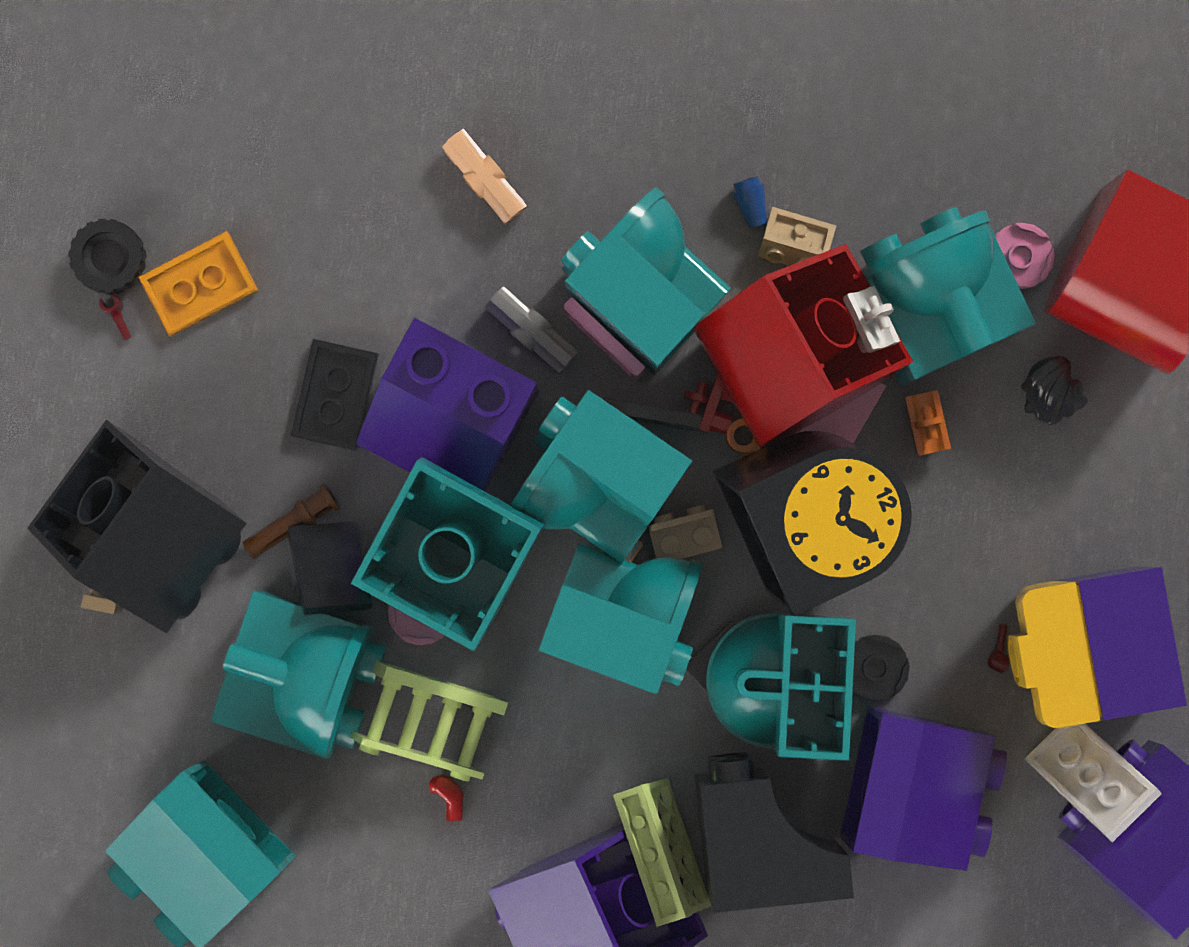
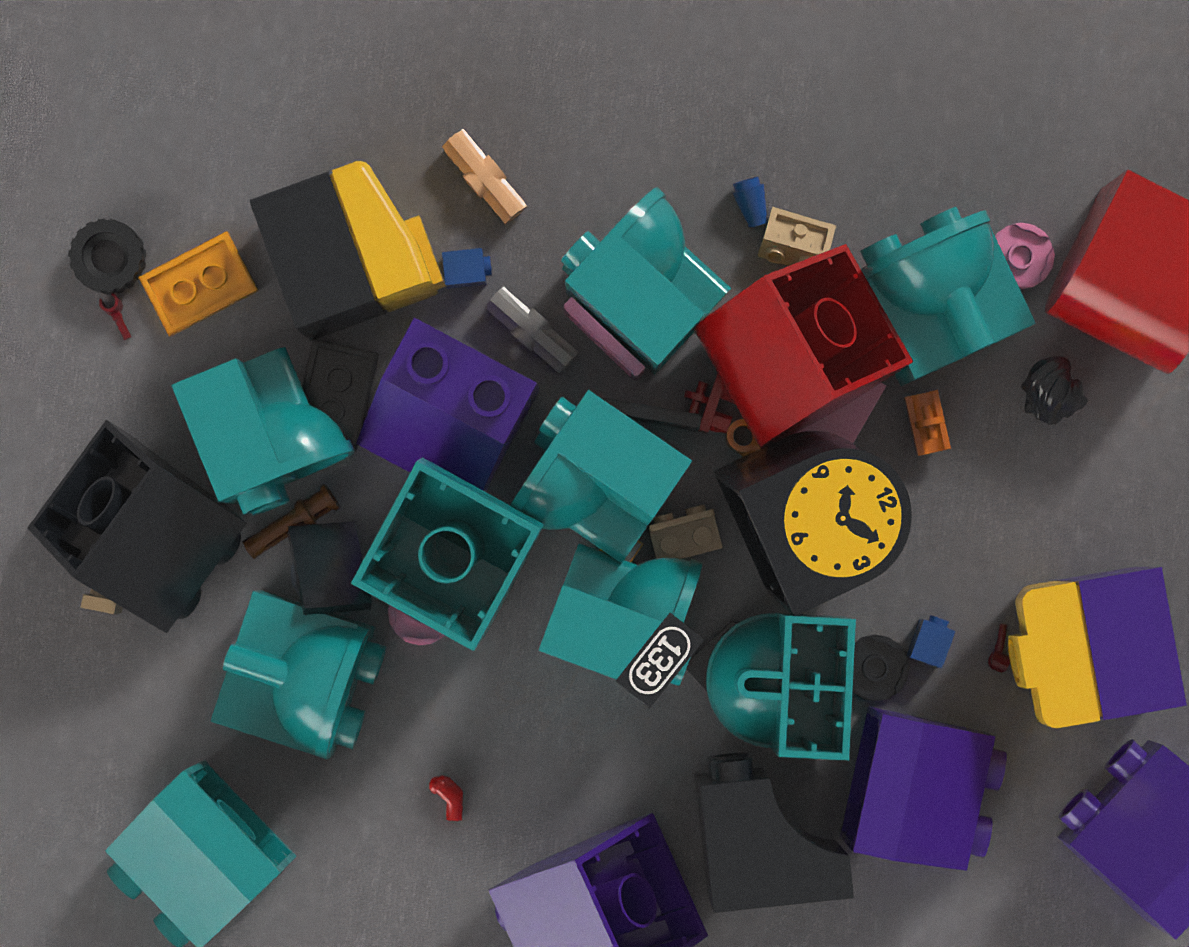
yellowish green fence [350,660,508,782] -> none
yellowish green fence [613,777,711,927] -> none
white hips [843,286,900,353] -> none
white tile [1024,724,1162,842] -> none
none -> teal piece [171,347,355,516]
none -> piece [250,161,446,341]
none -> blue brick [442,248,492,289]
none -> black sticker [616,613,704,709]
none -> blue brick [906,615,956,669]

